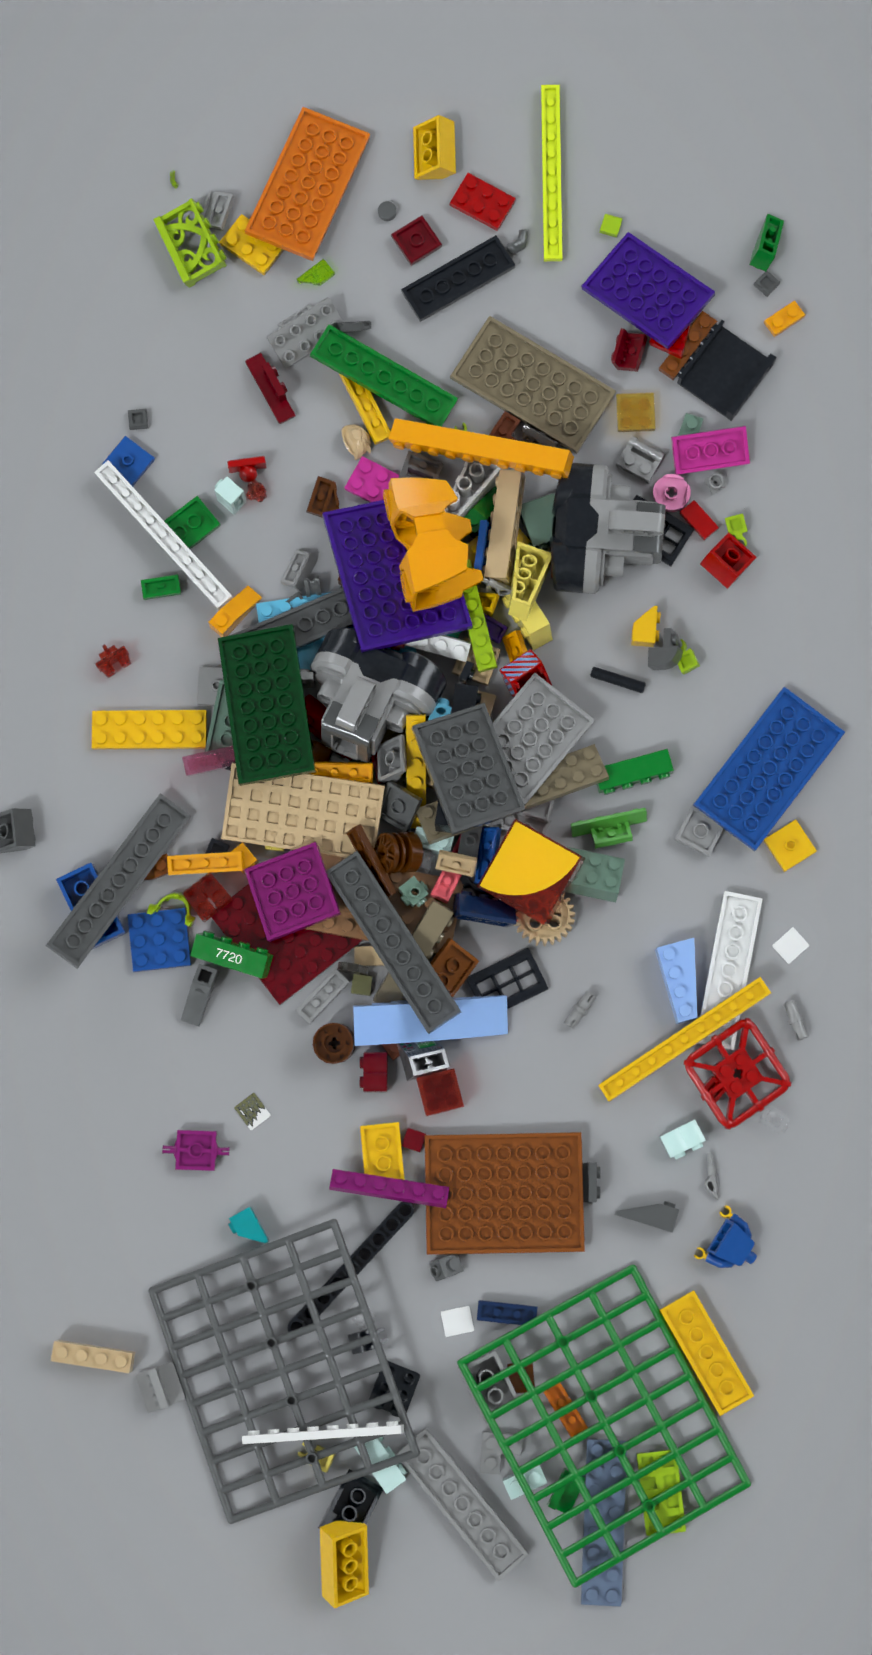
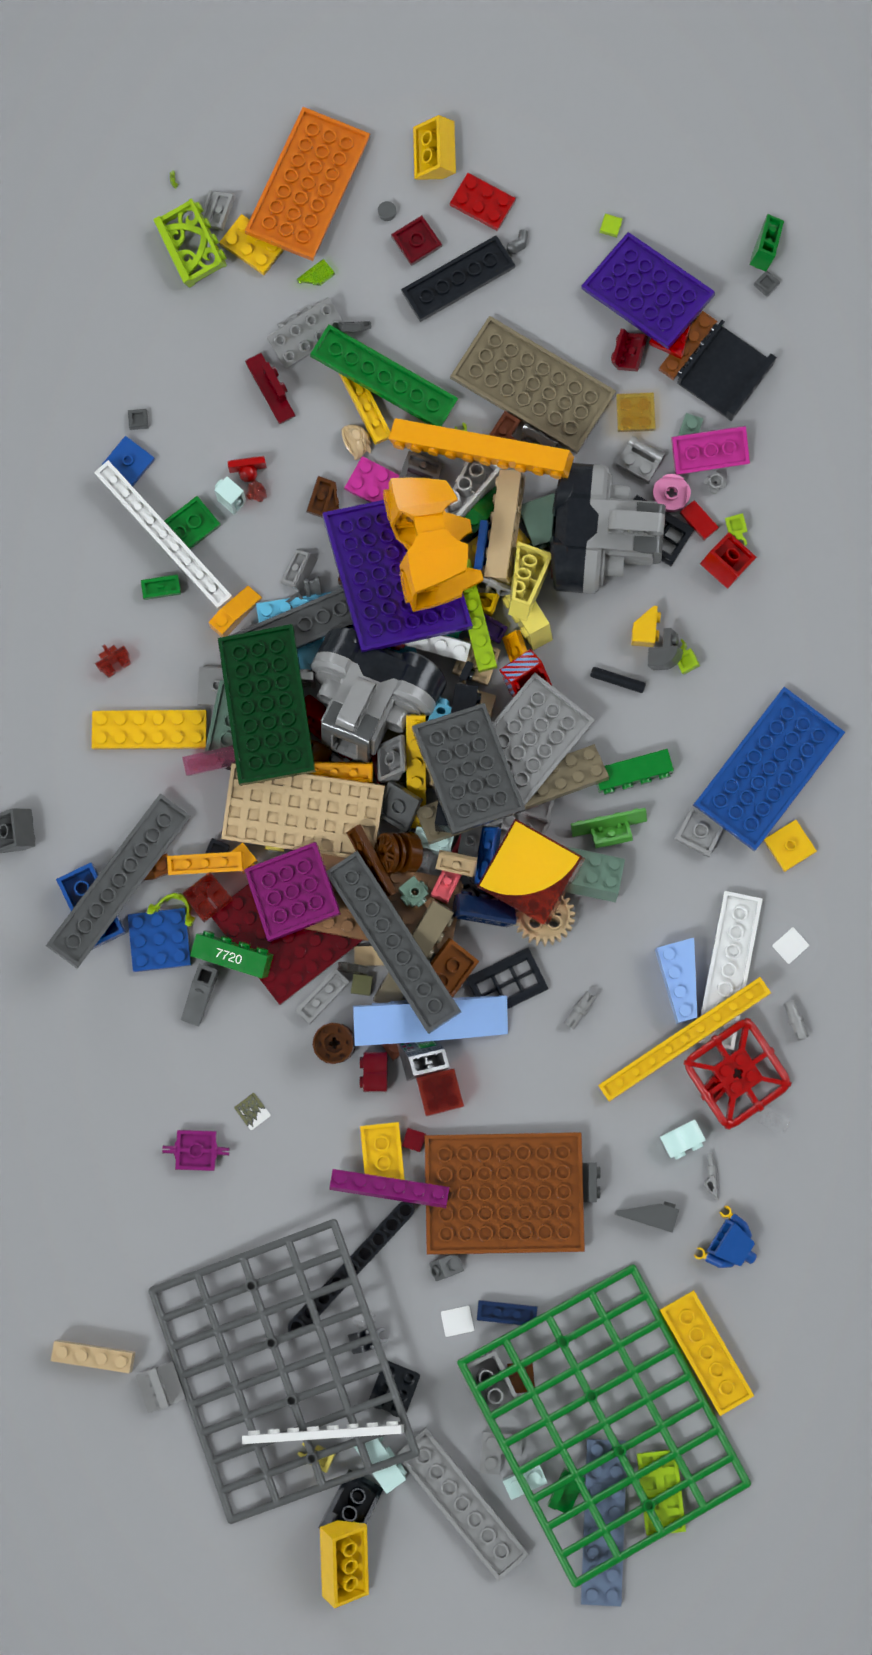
teal slope [228,1207,270,1243] -> none
neon yellow plate [541,85,562,262] -> none
orange tile [543,1382,588,1437] -> none
light orange plate [764,300,805,337] -> none

